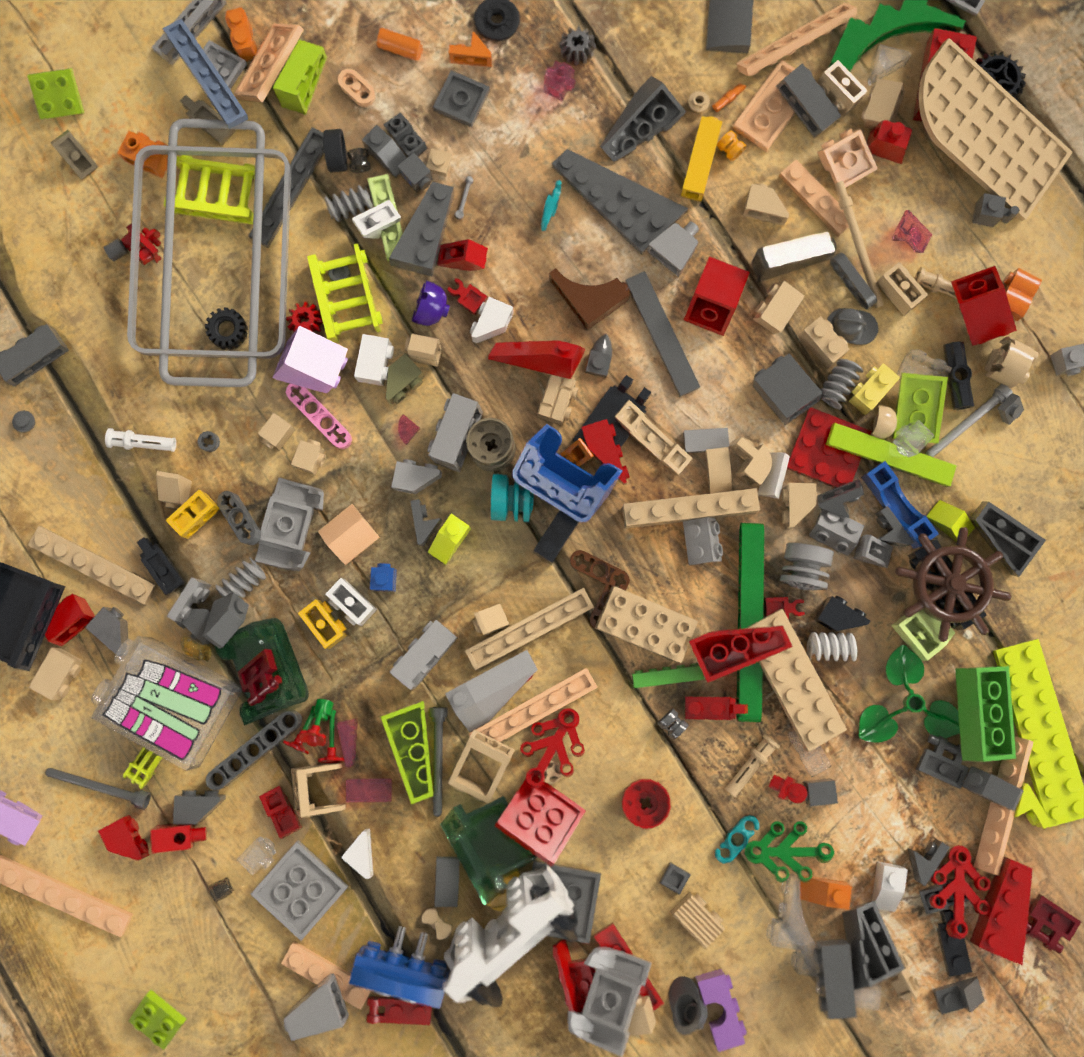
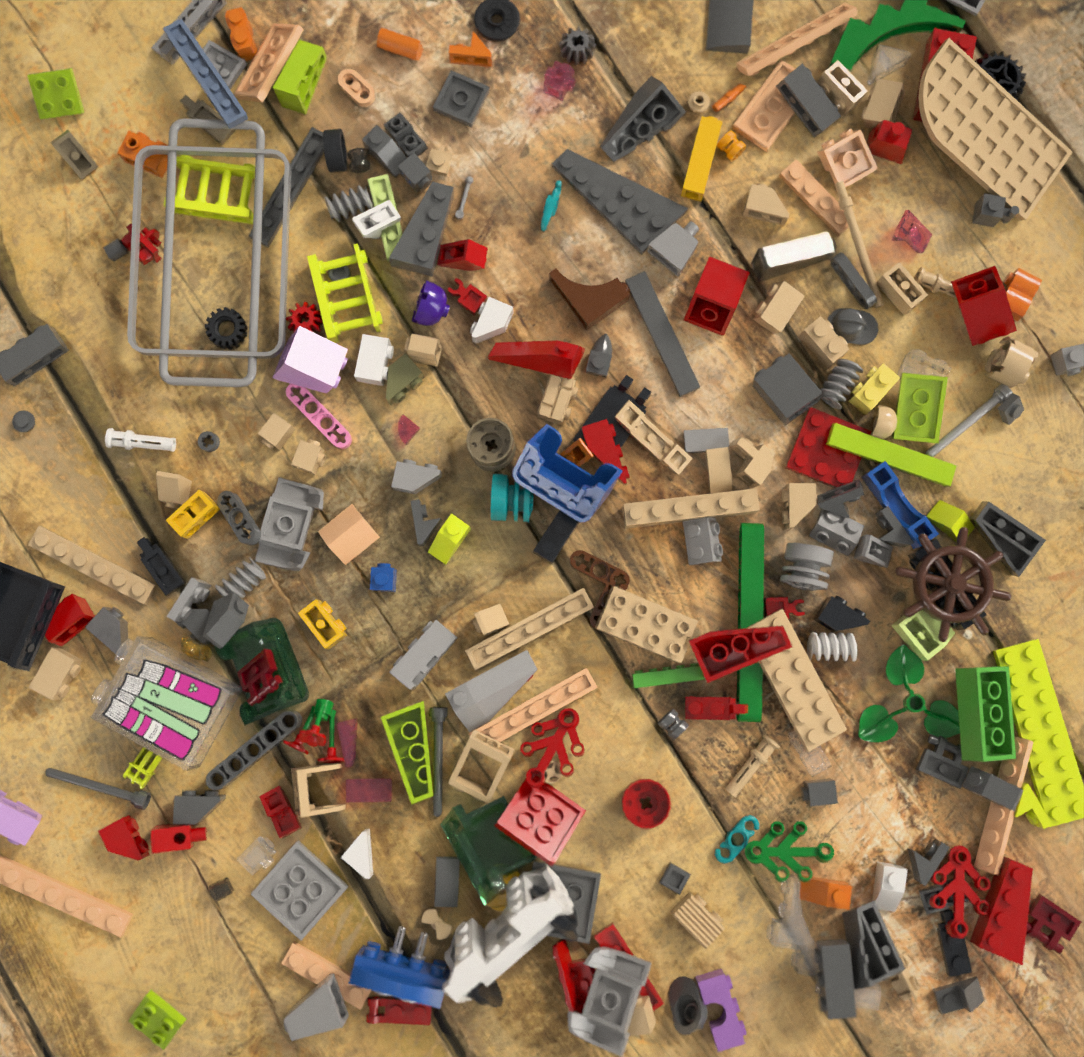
white brick [325,578,377,626] -> none
light grey brick [428,393,483,473] -> none
white slope [758,452,790,499] -> none
red hips [768,774,807,804] -> none
clear brick [893,420,935,457] -> none
black piece [943,341,974,410] -> none

